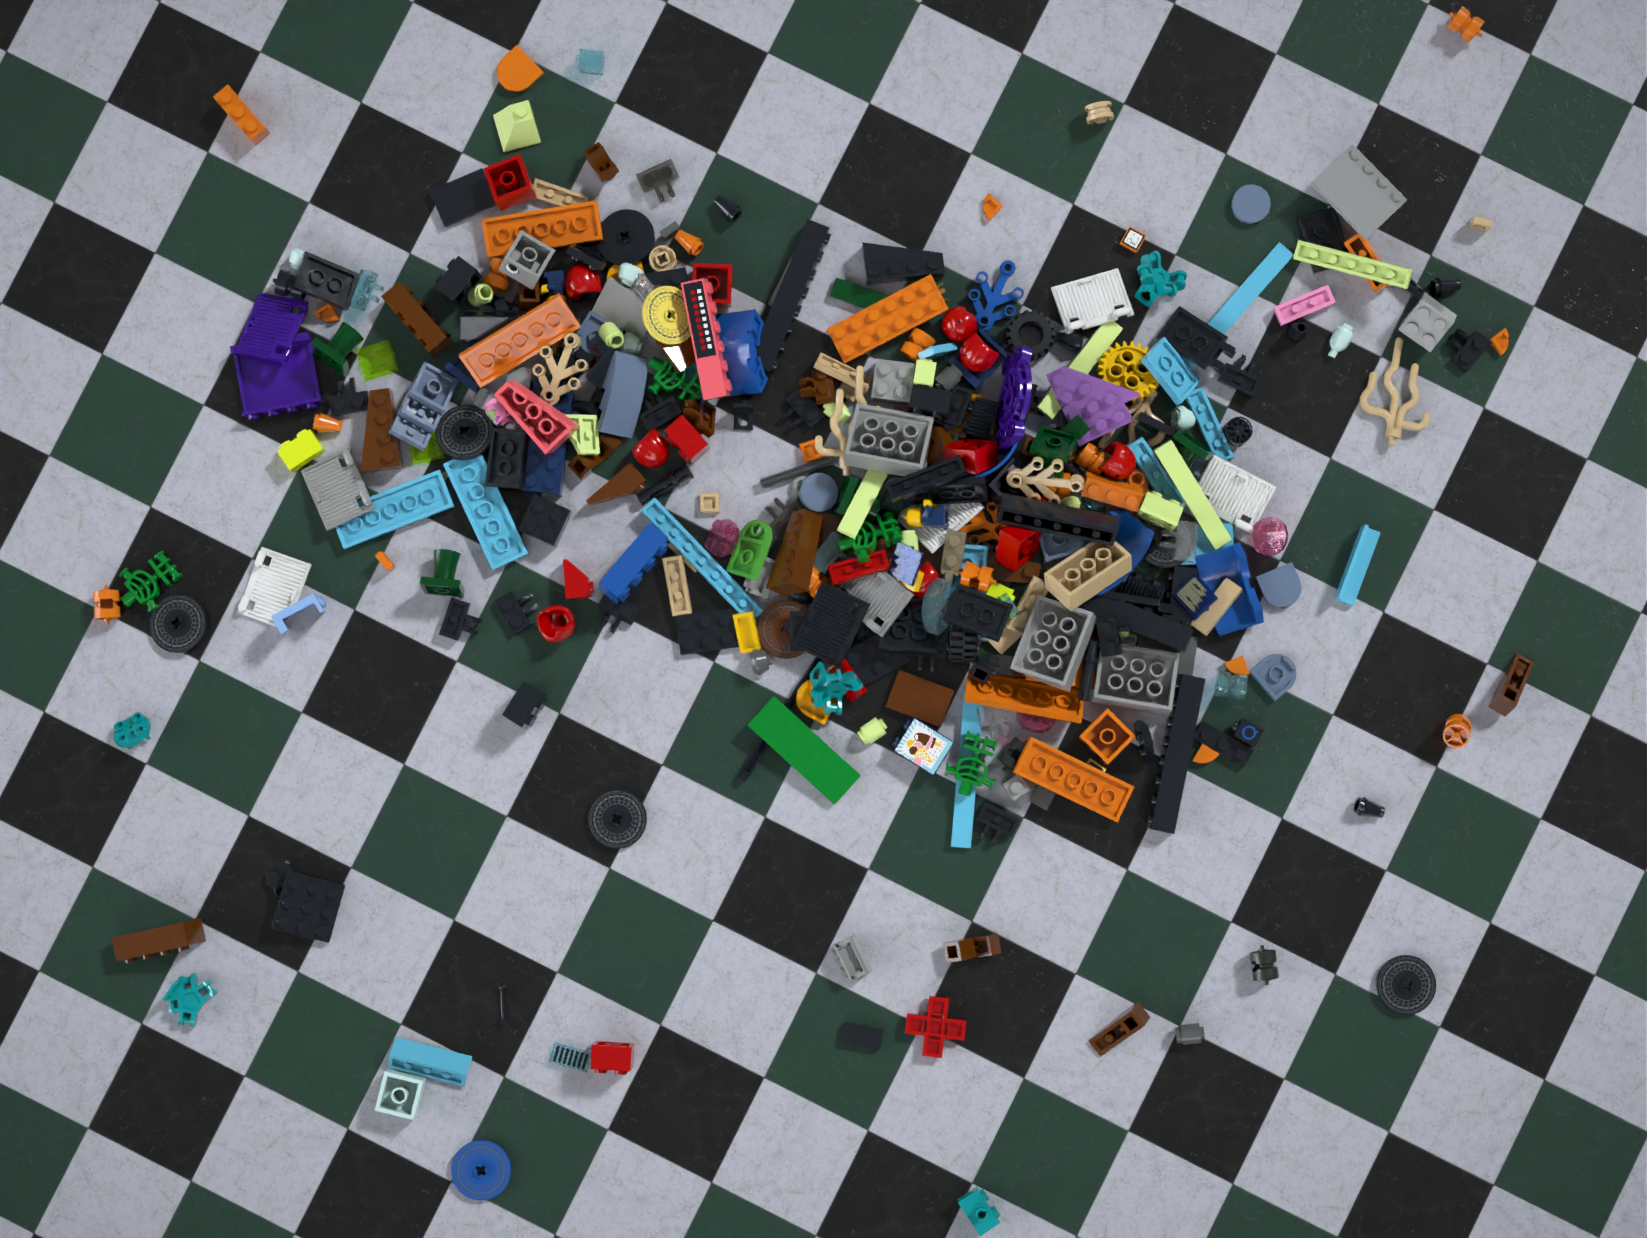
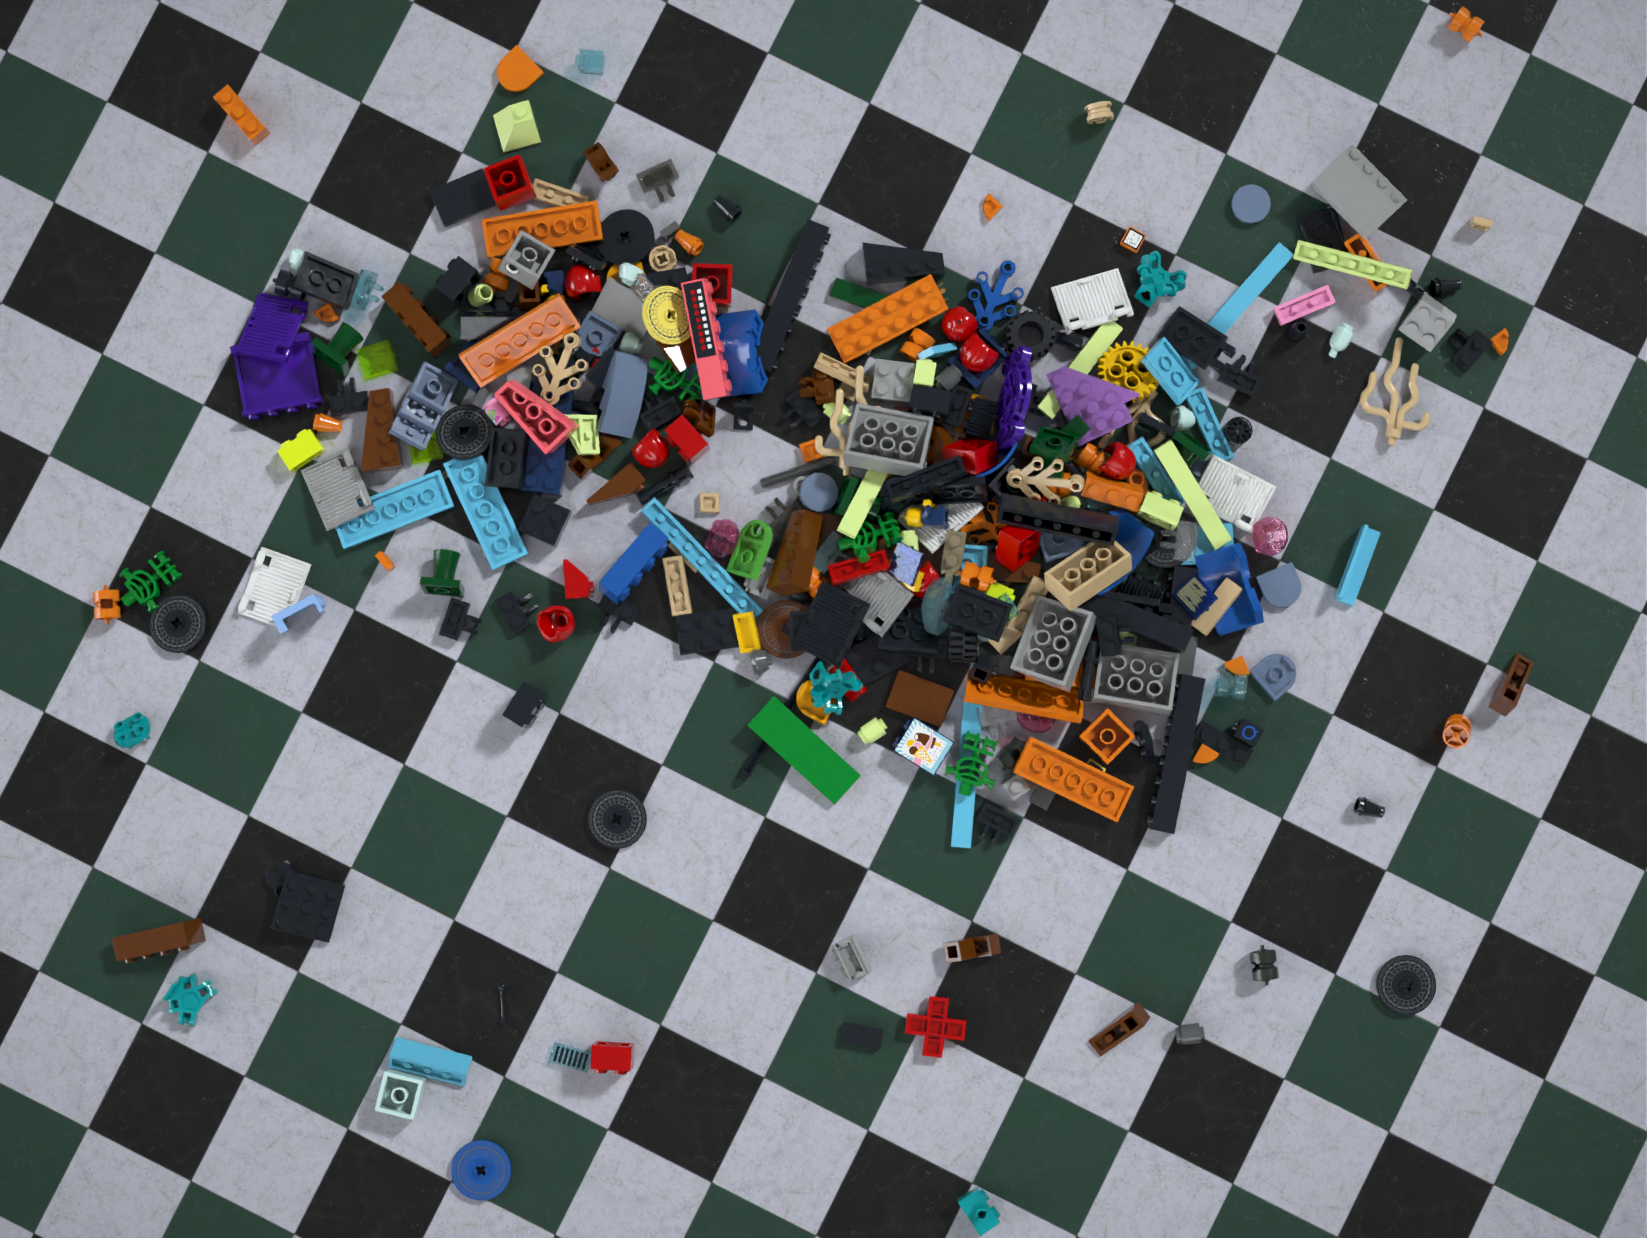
yellowish green brick [598,322,624,348] -> none

